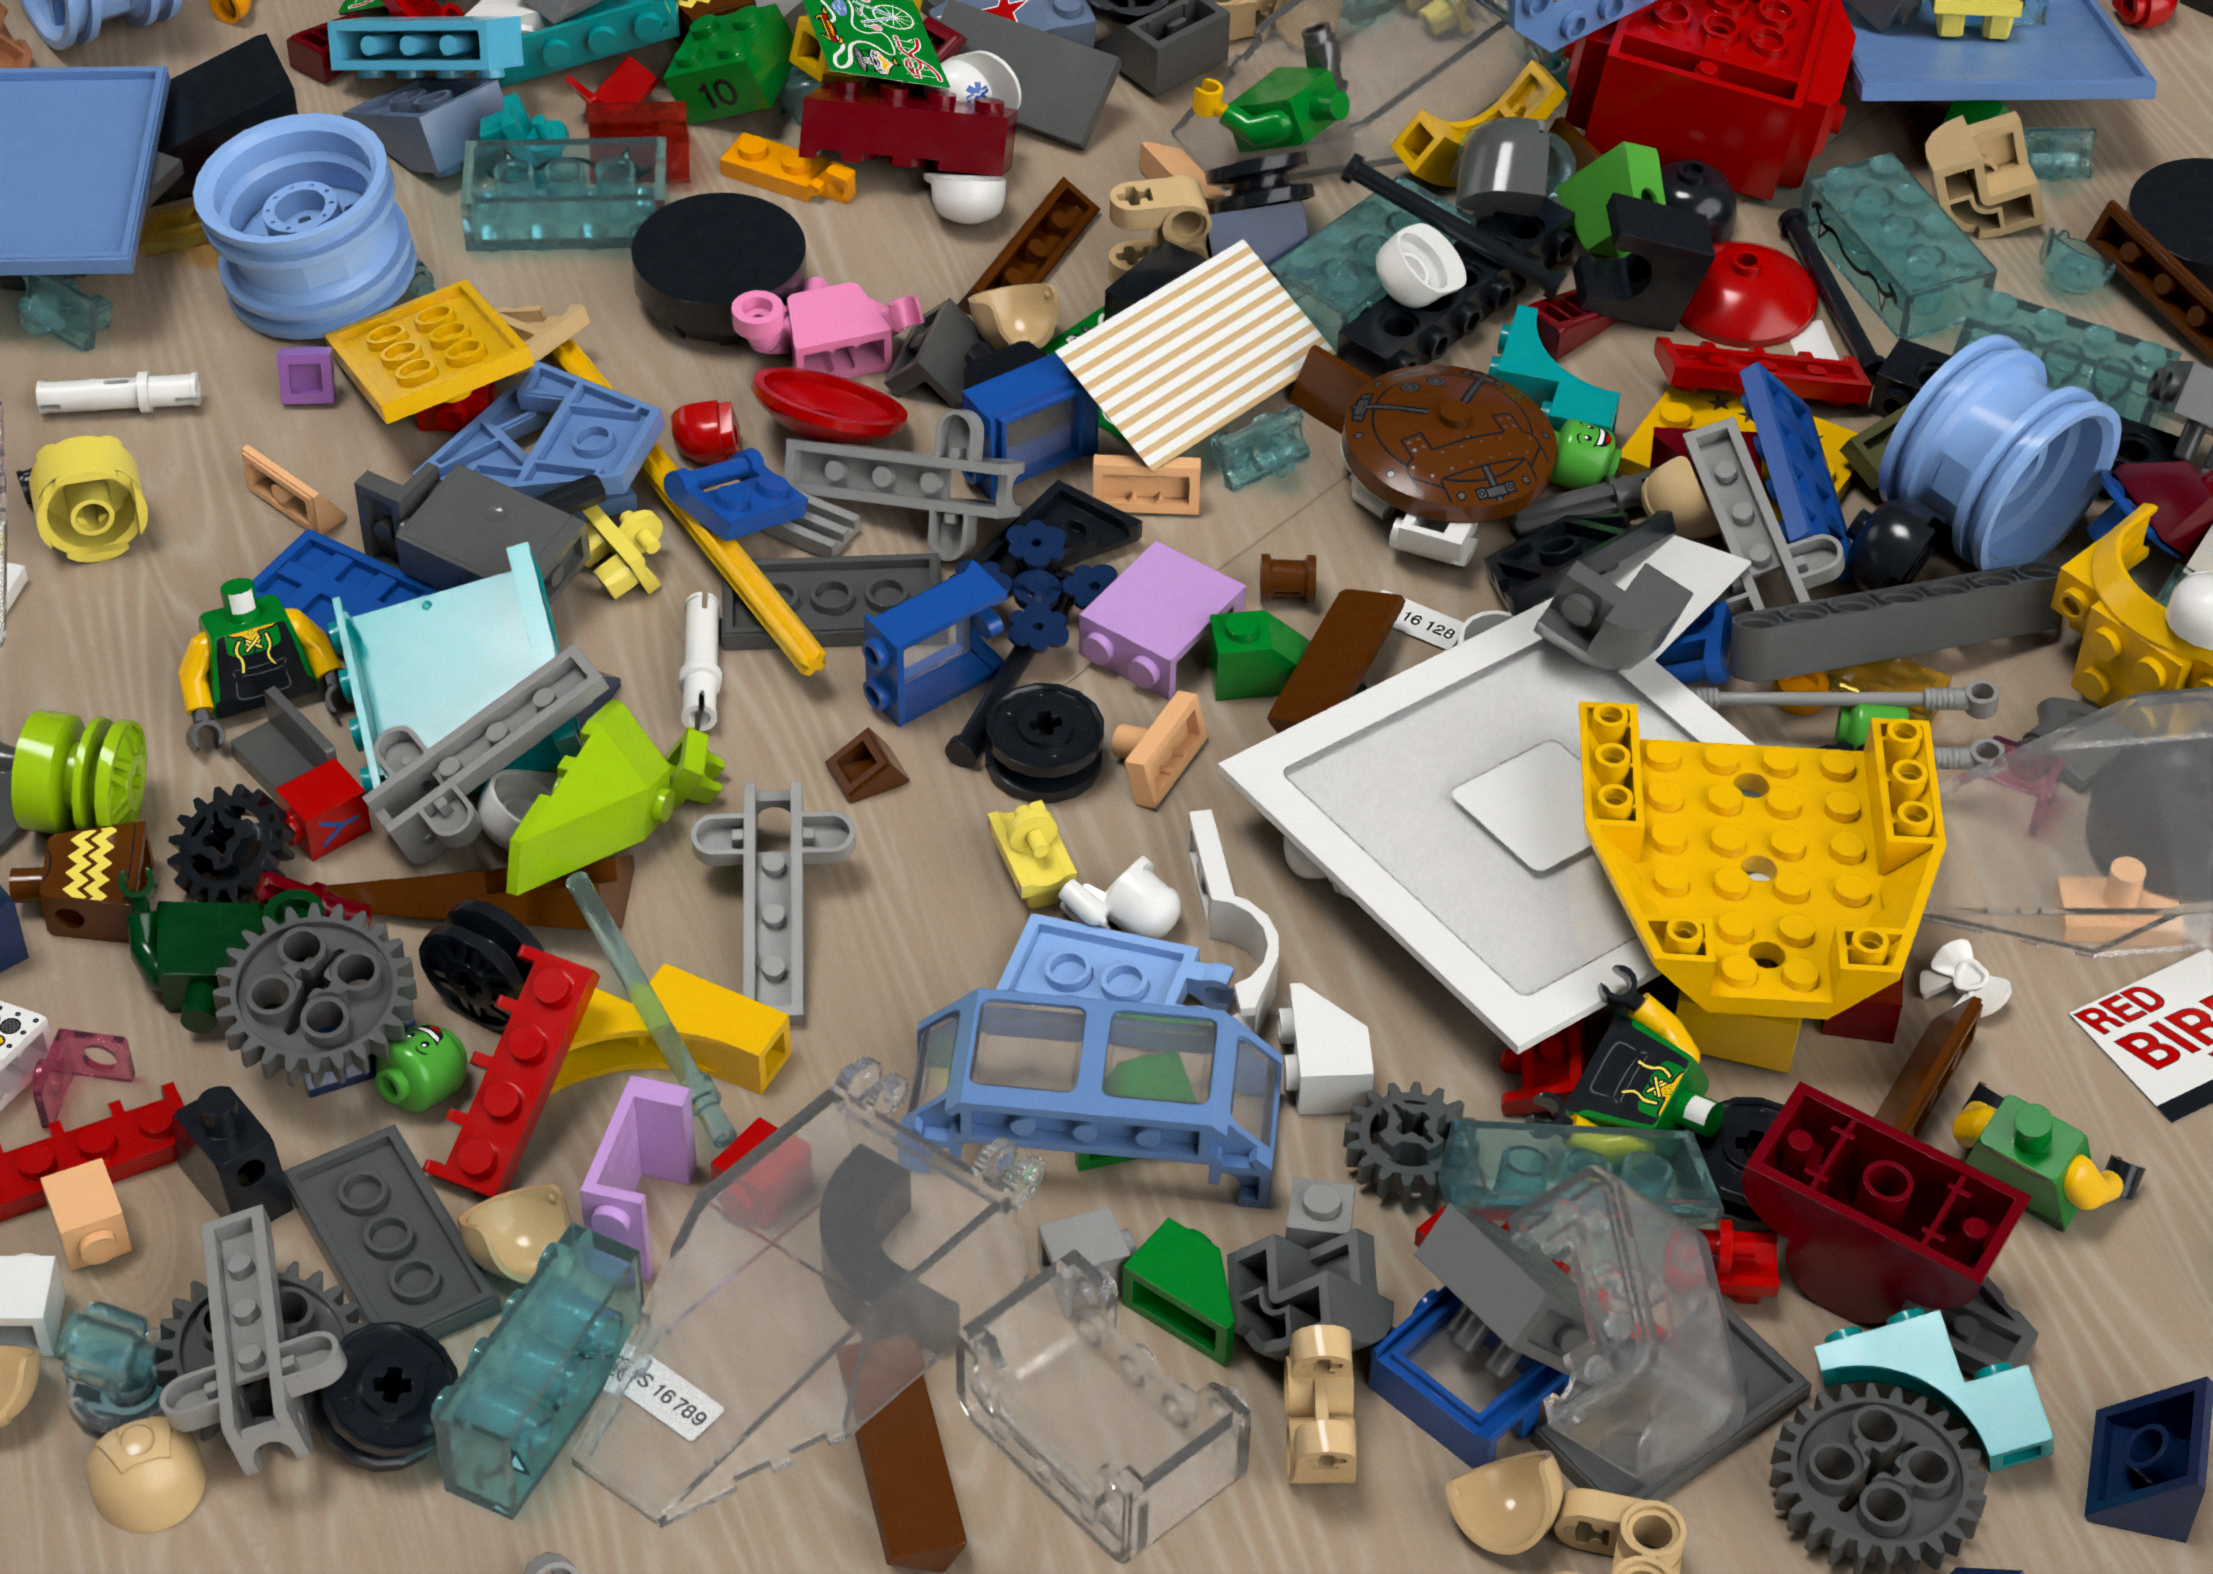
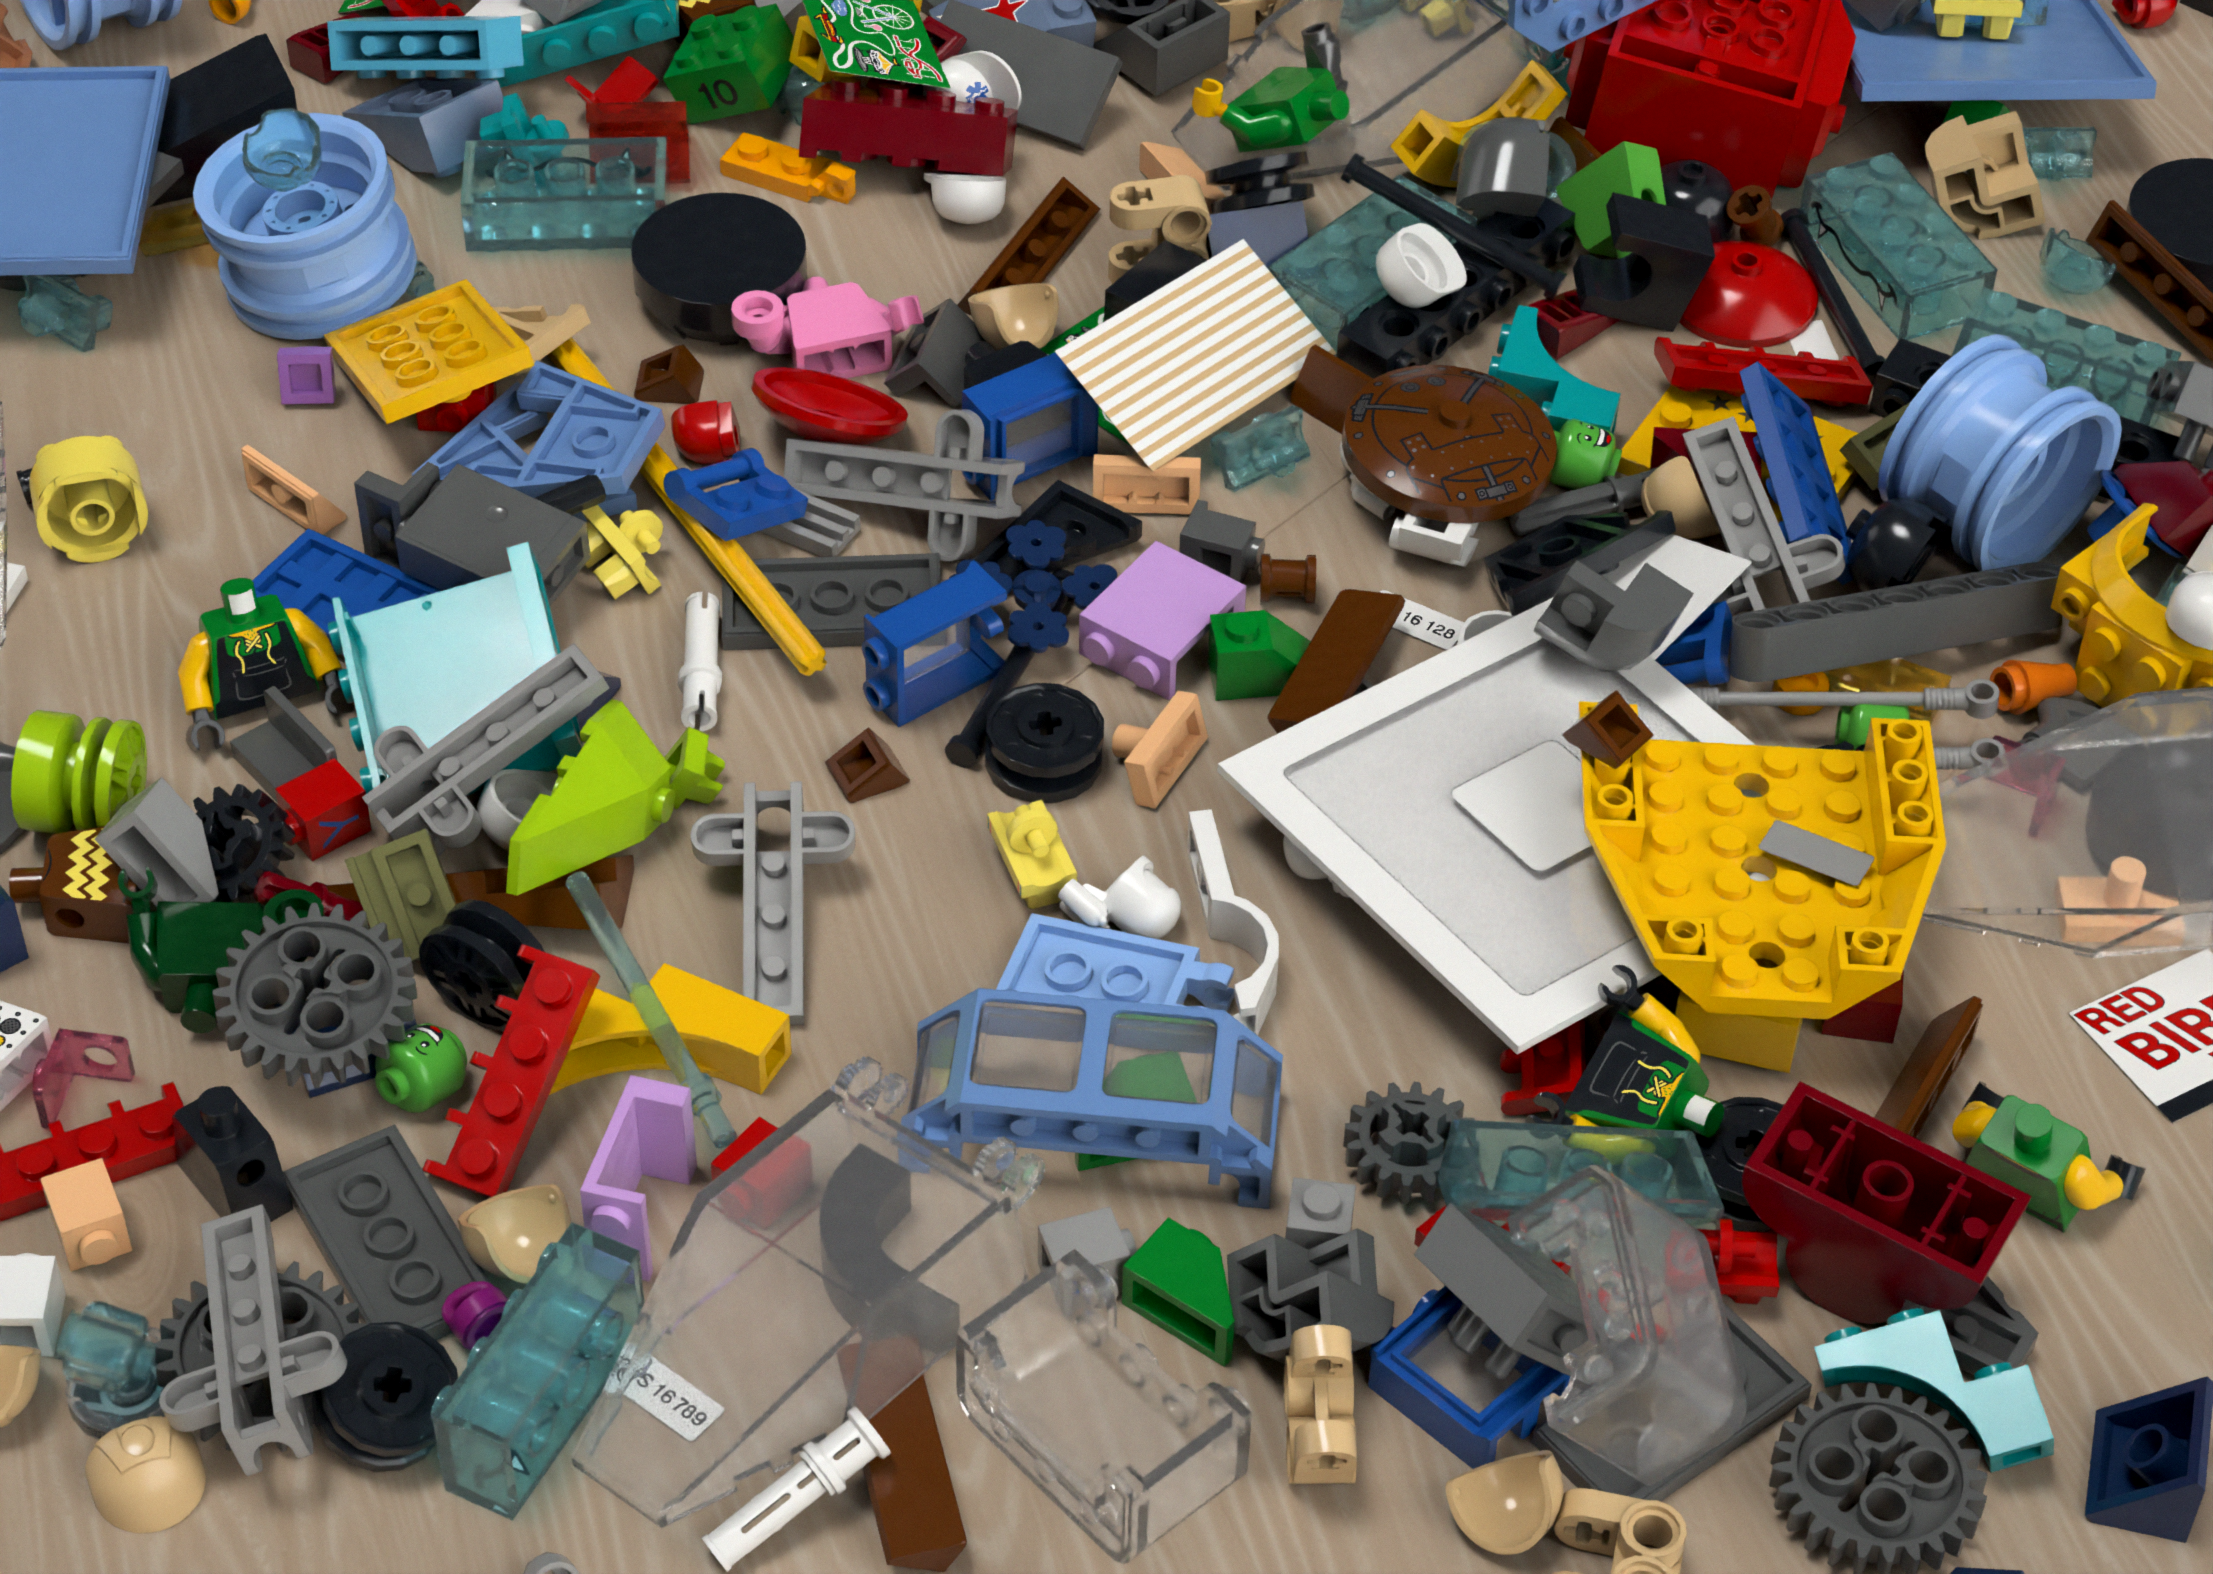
white pin [36,371,201,415] -> none
white slope [1277,983,1374,1115] -> none
white piece [1920,939,2012,1018] -> none
none -> light grey slope [95,777,219,907]
none -> clear light blue hair [242,108,322,192]
none -> olive plate [345,828,457,962]
none -> magenta tile [441,1281,515,1350]
none -> reddish brown slope [634,344,704,404]
none -> white pin [701,1406,891,1571]
none -> dark grey brick [1179,499,1265,584]
none -> reddish brown slope [1562,690,1654,769]
none -> reddish brown bush [1727,185,1784,246]
none -> light grey sticker [1759,820,1874,886]
none -> orange cone [1990,660,2077,715]

